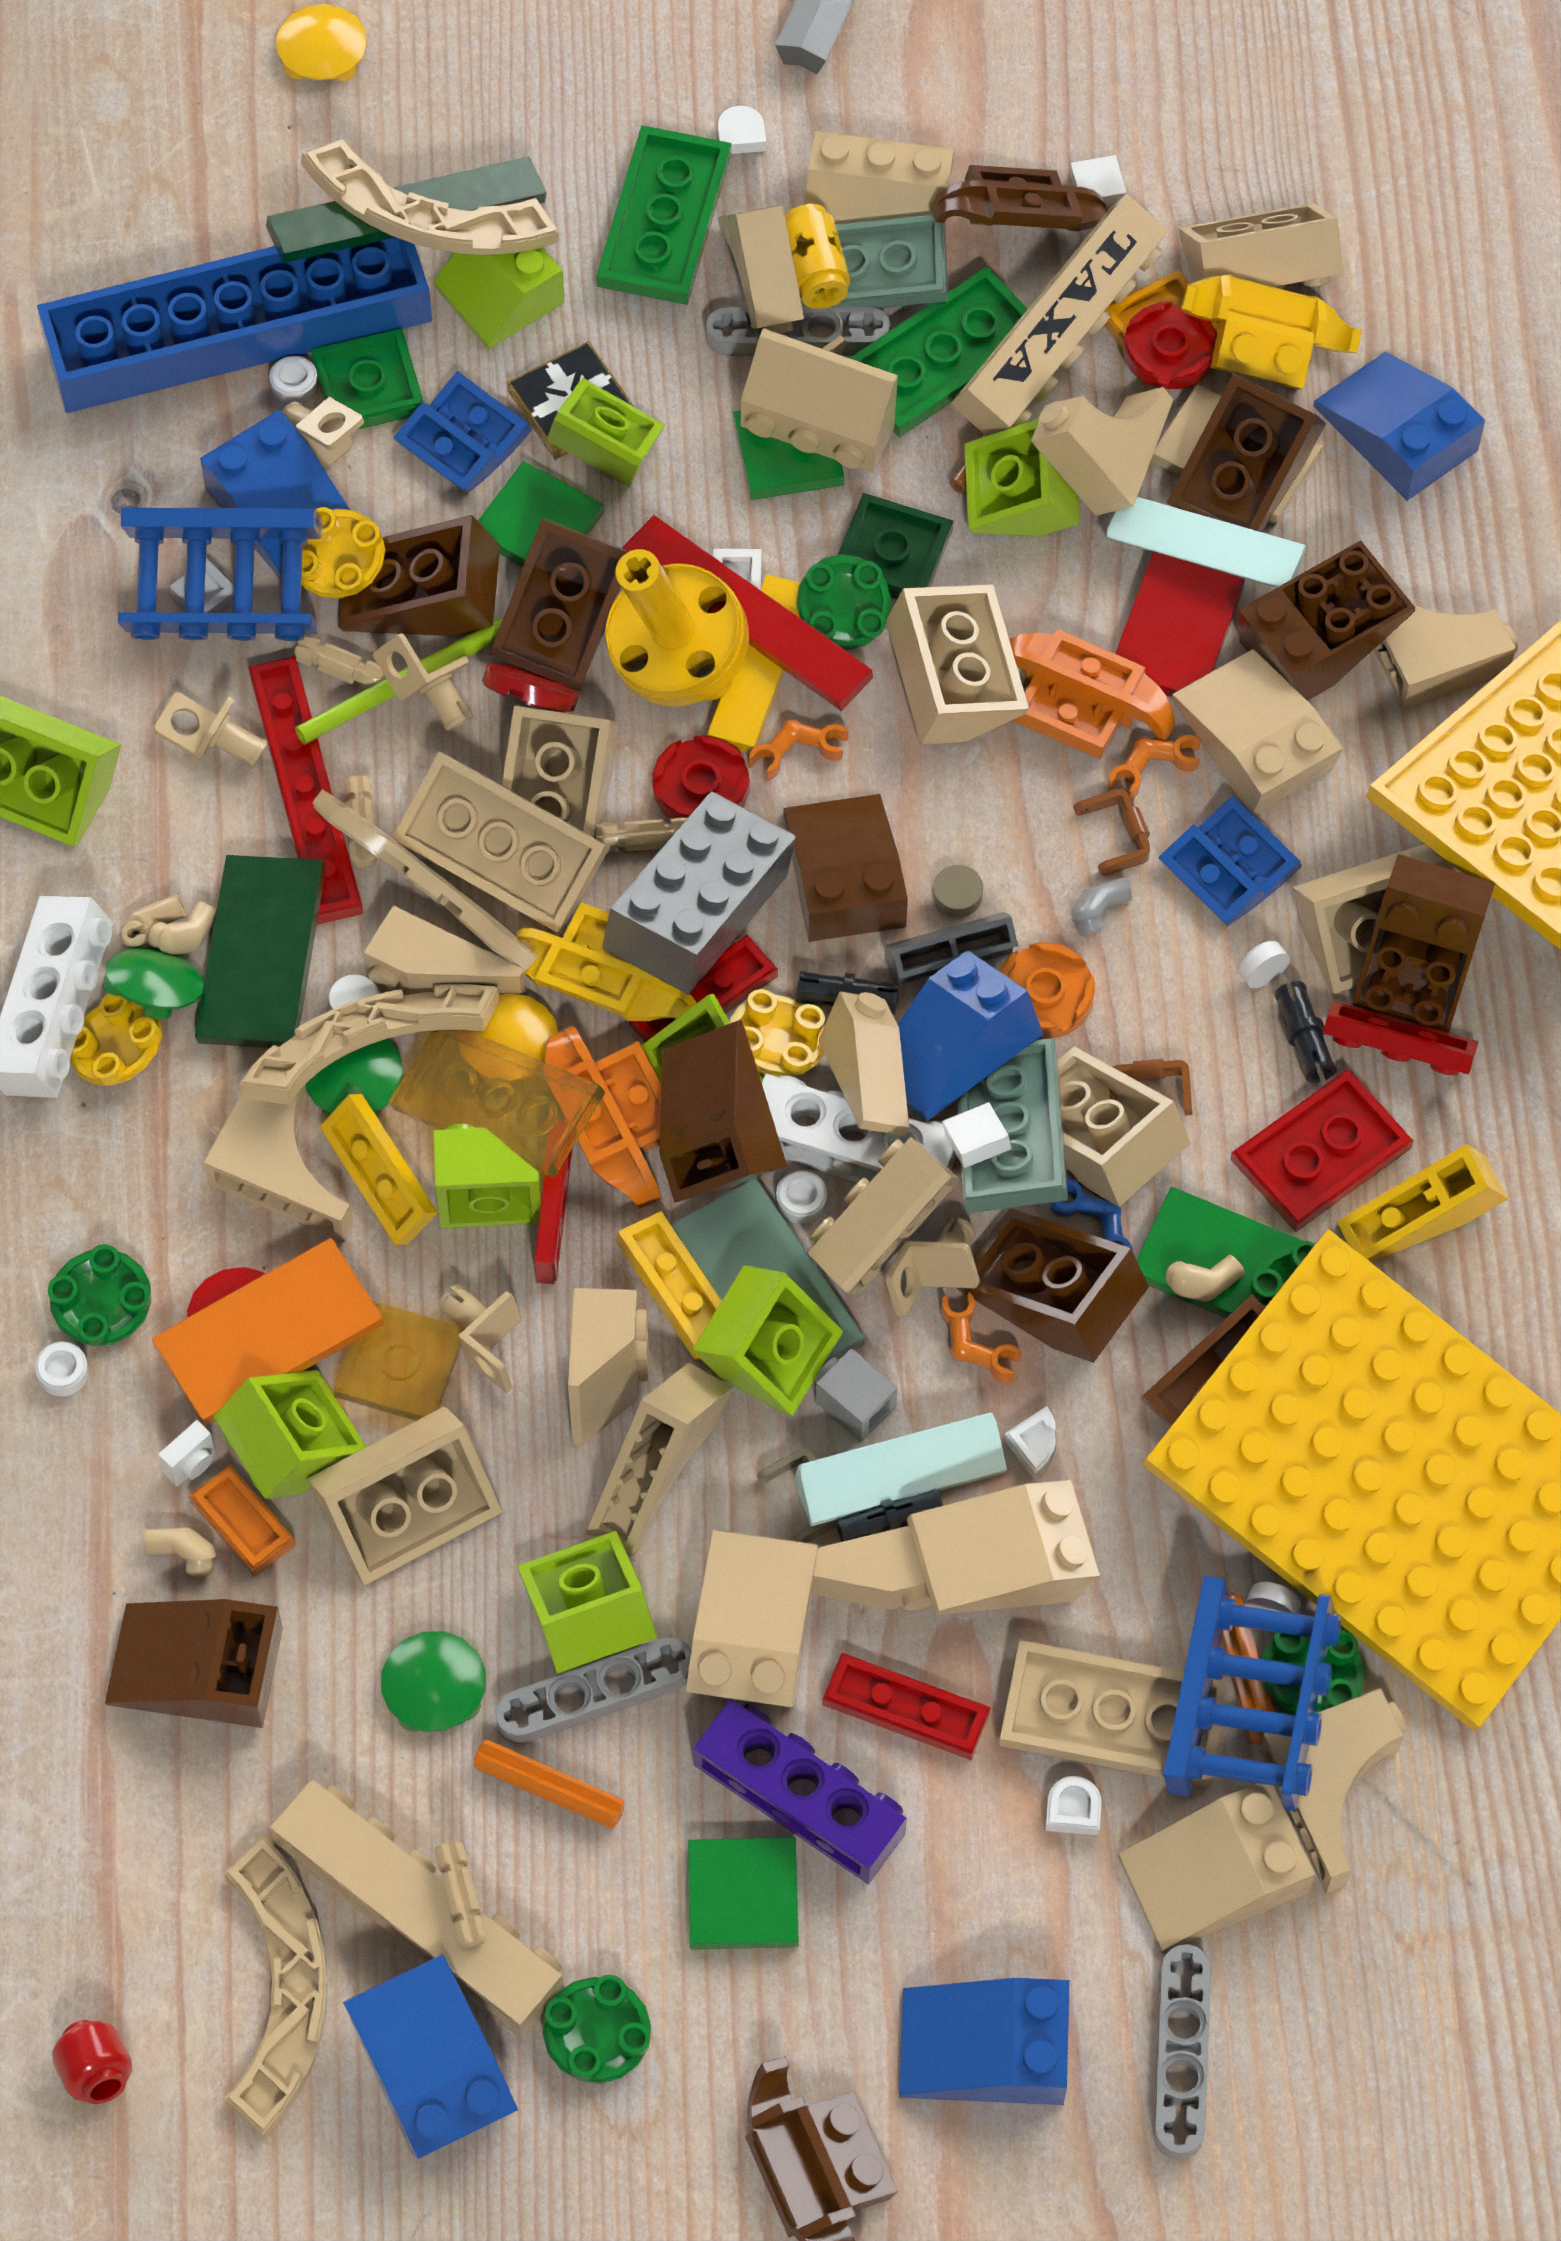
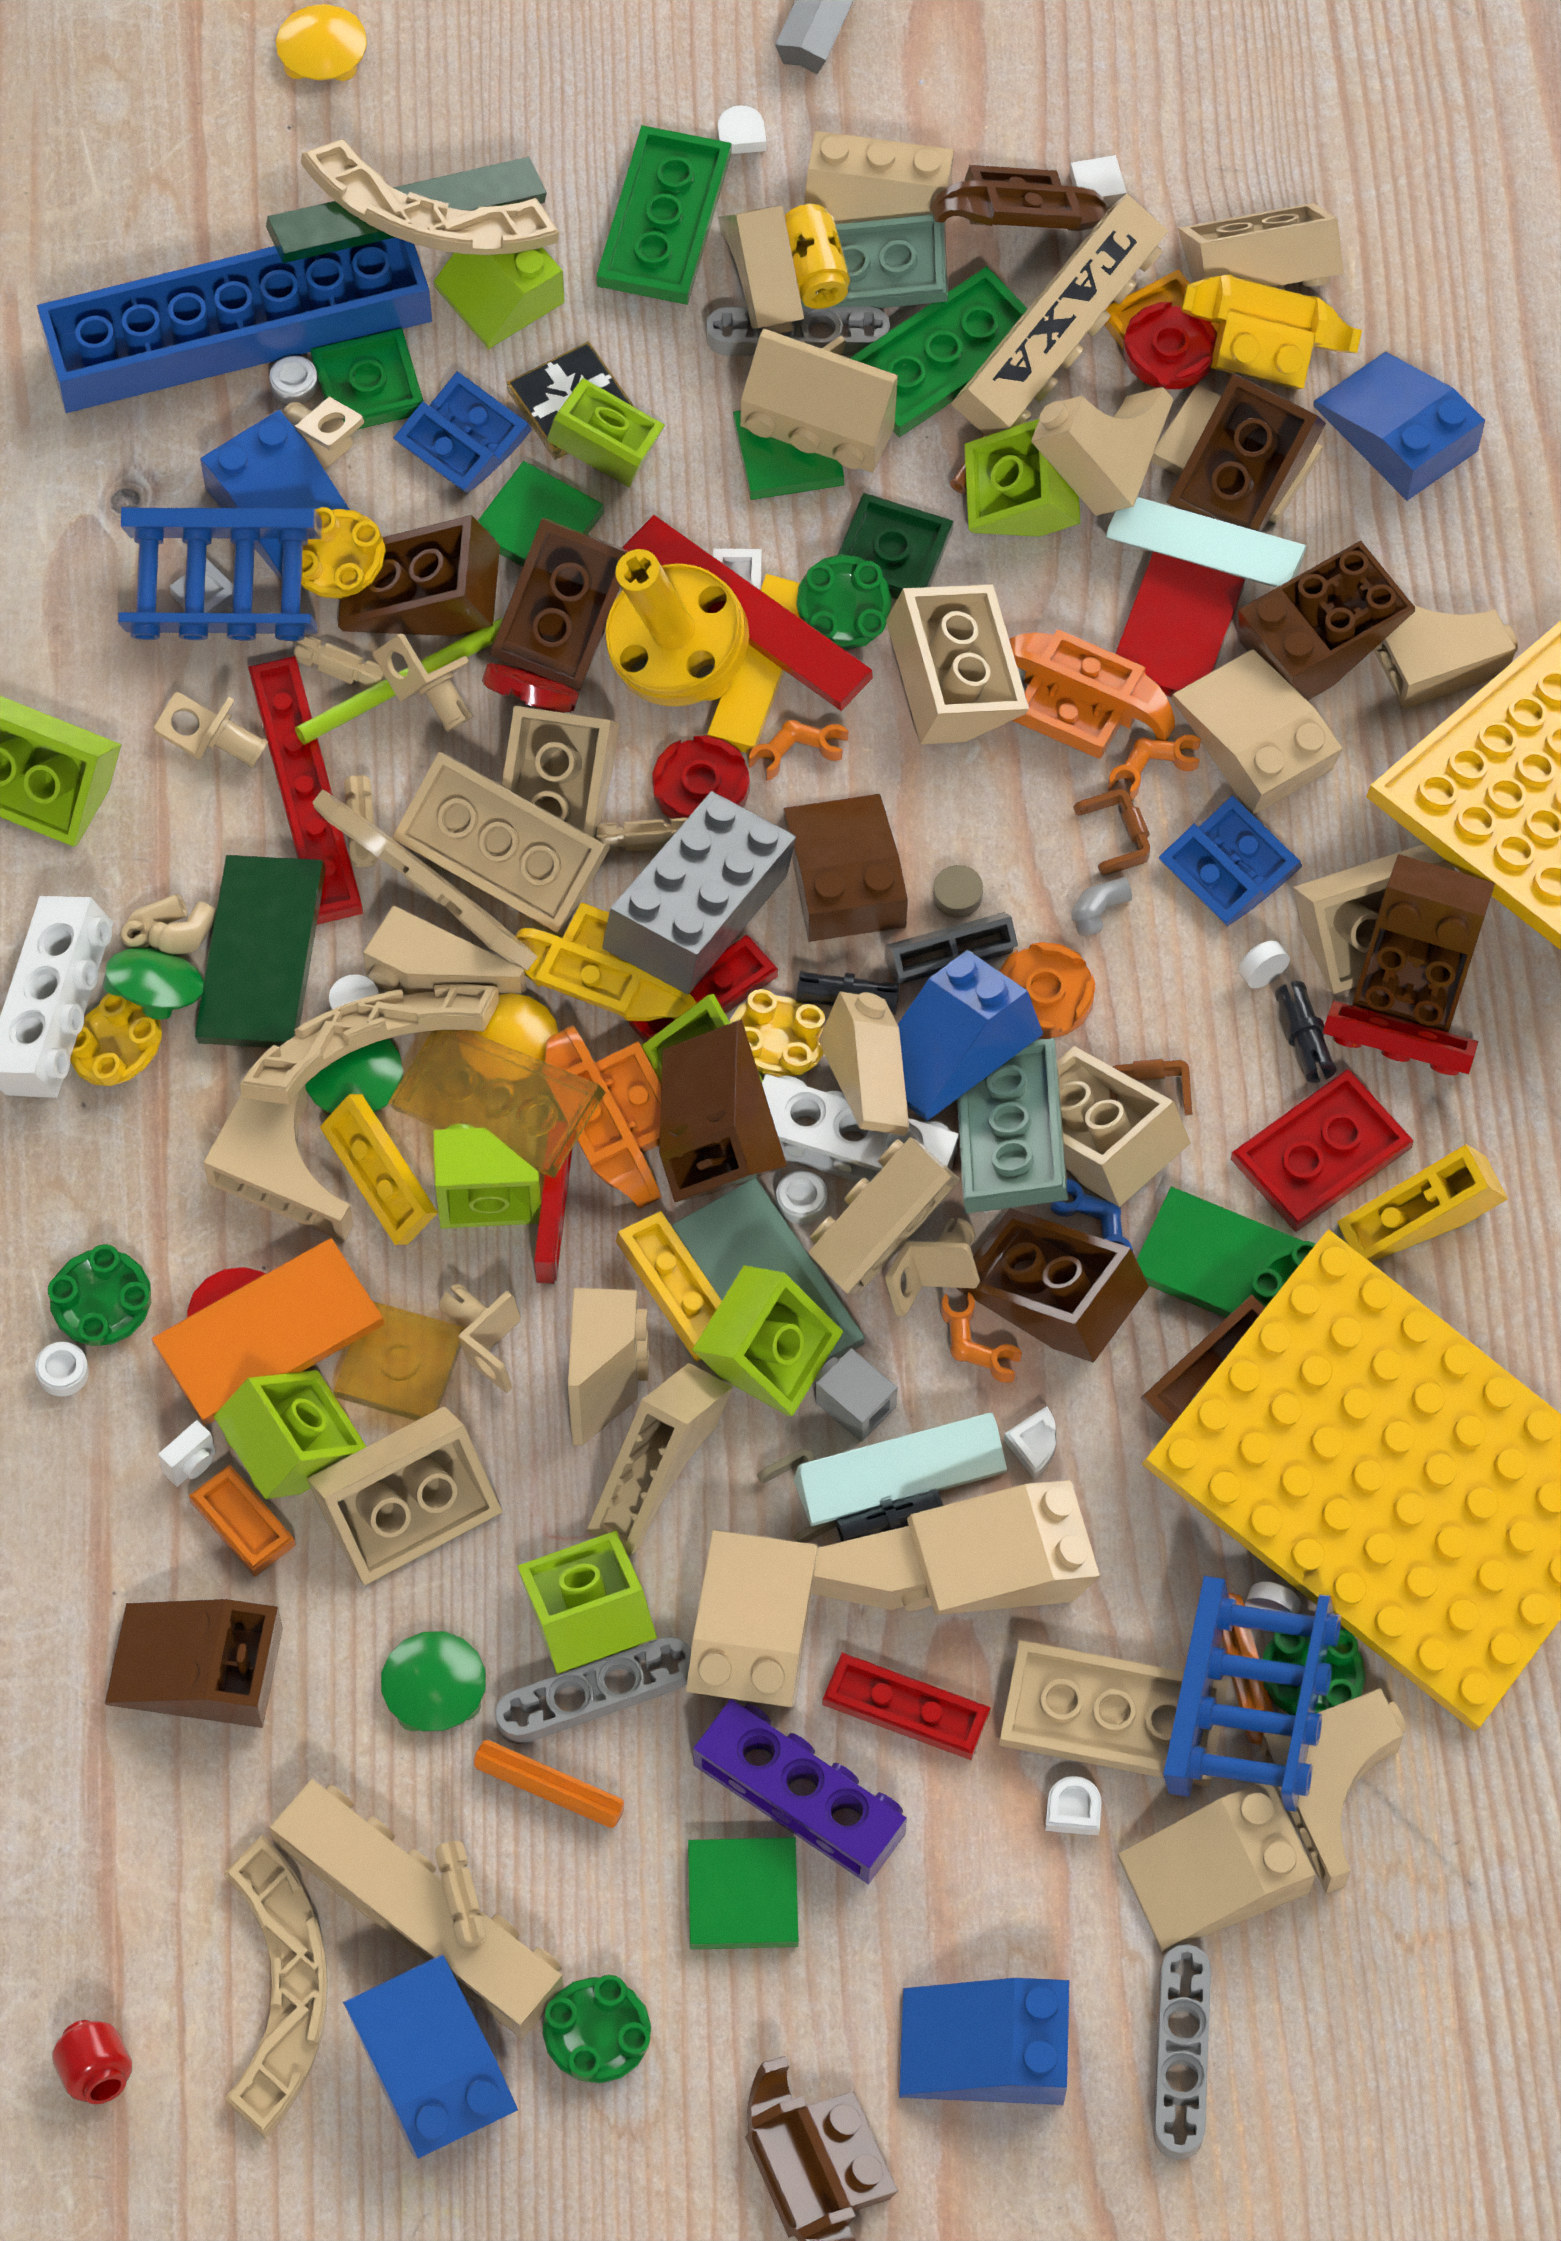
tan arm [145,1528,216,1577] -> none
white tile [942,1102,1011,1168] -> none
tan arm [1165,1255,1245,1302] -> none

